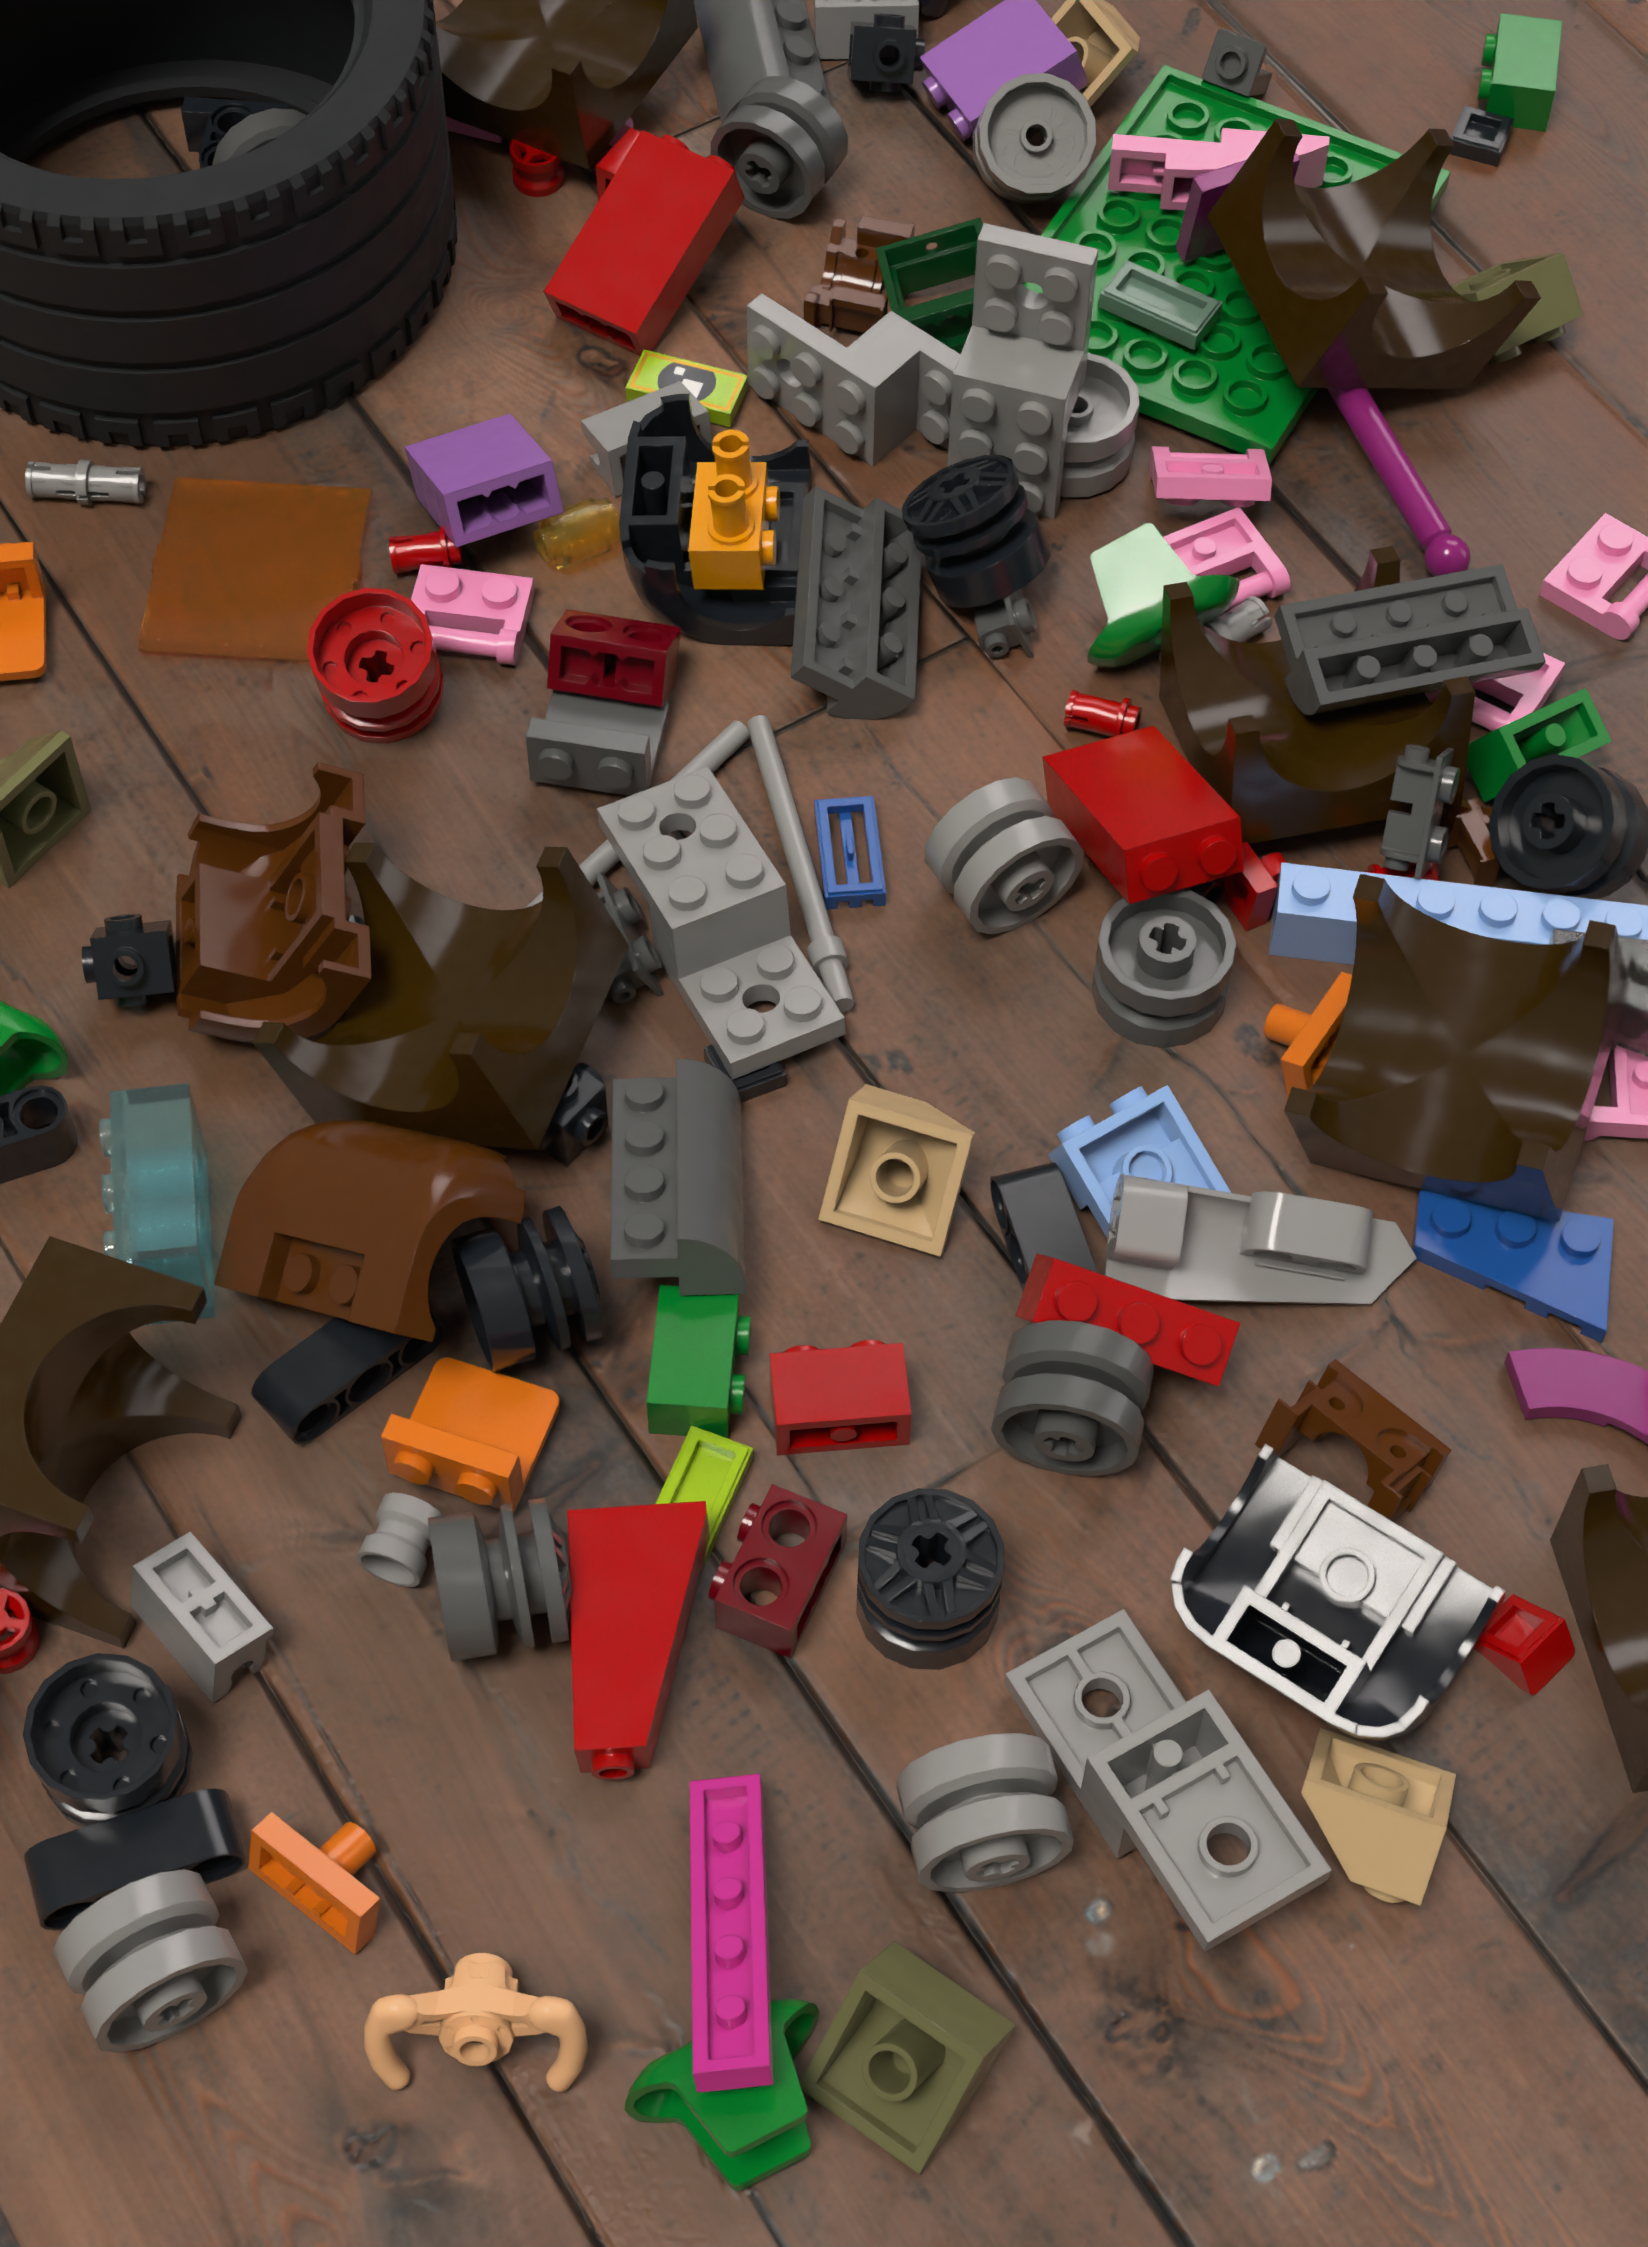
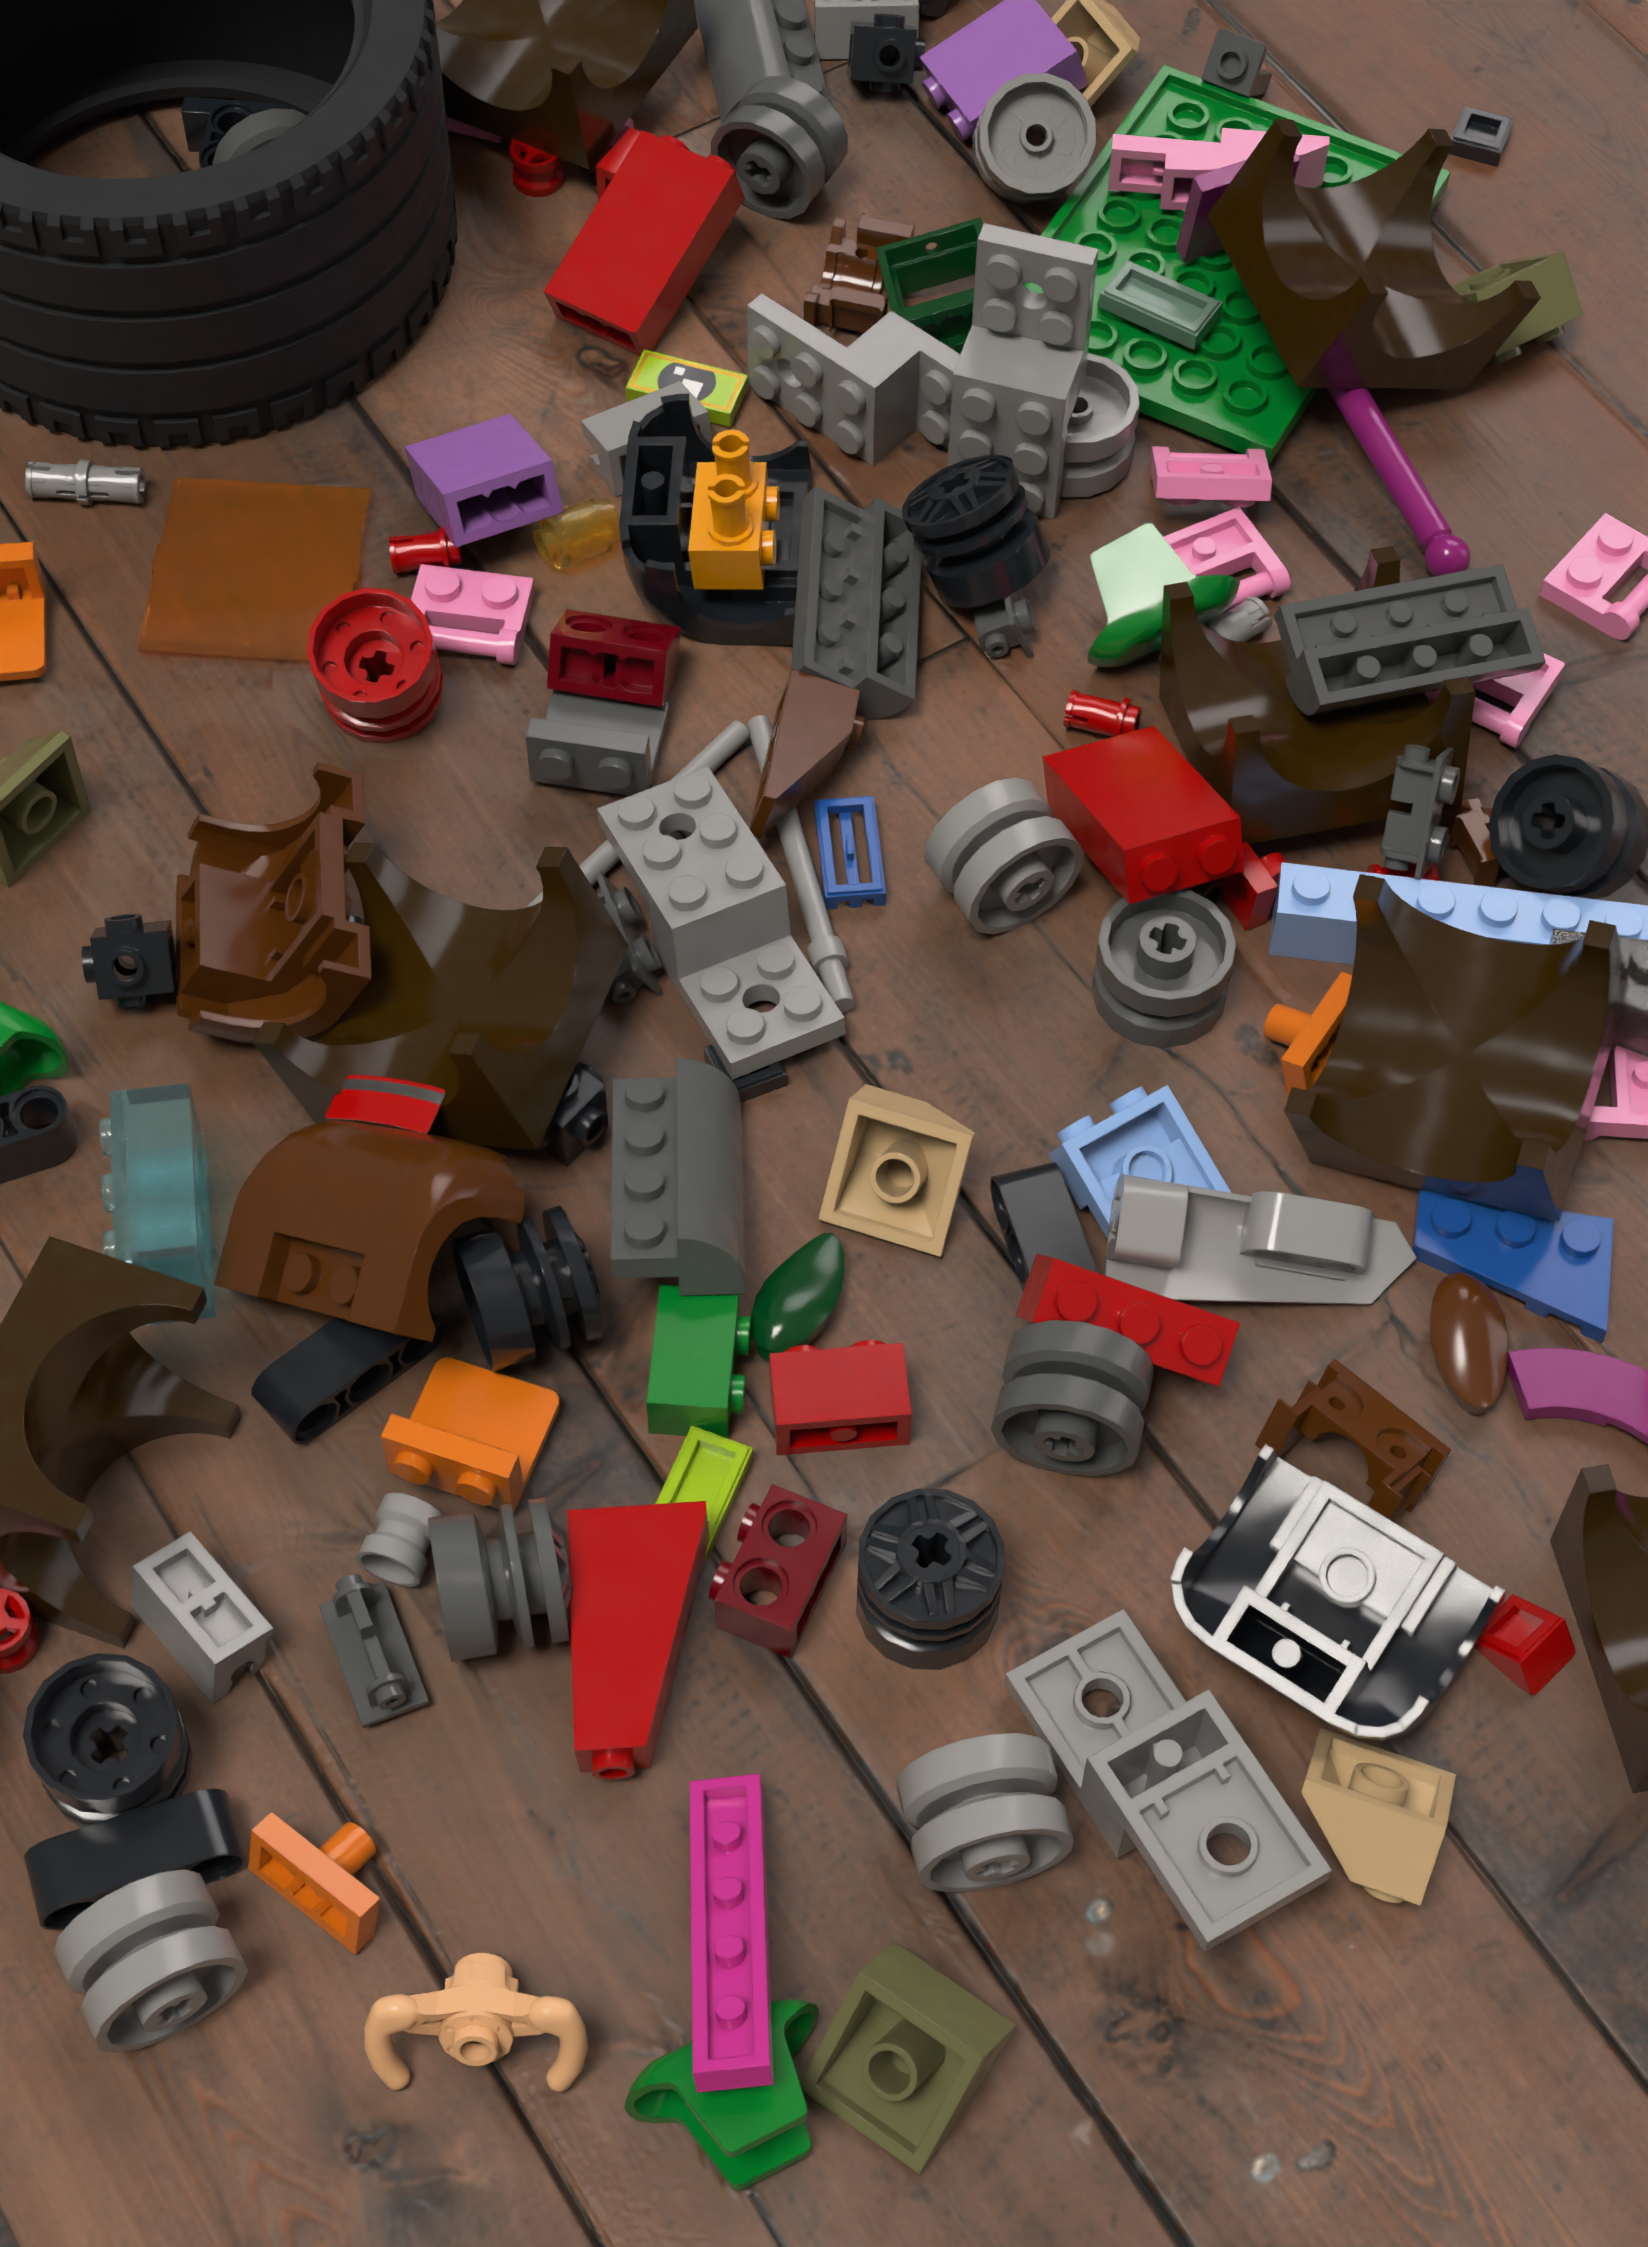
green slope [1466,688,1612,803] -> none
brick [1477,13,1563,132] -> none
none -> dark grey hinge [319,1574,429,1728]
none -> red sticker [325,1075,446,1133]
none -> reddish brown slope [749,669,865,839]
none -> dark green arm [751,1233,845,1362]
none -> reddish brown arm [1429,1272,1508,1415]

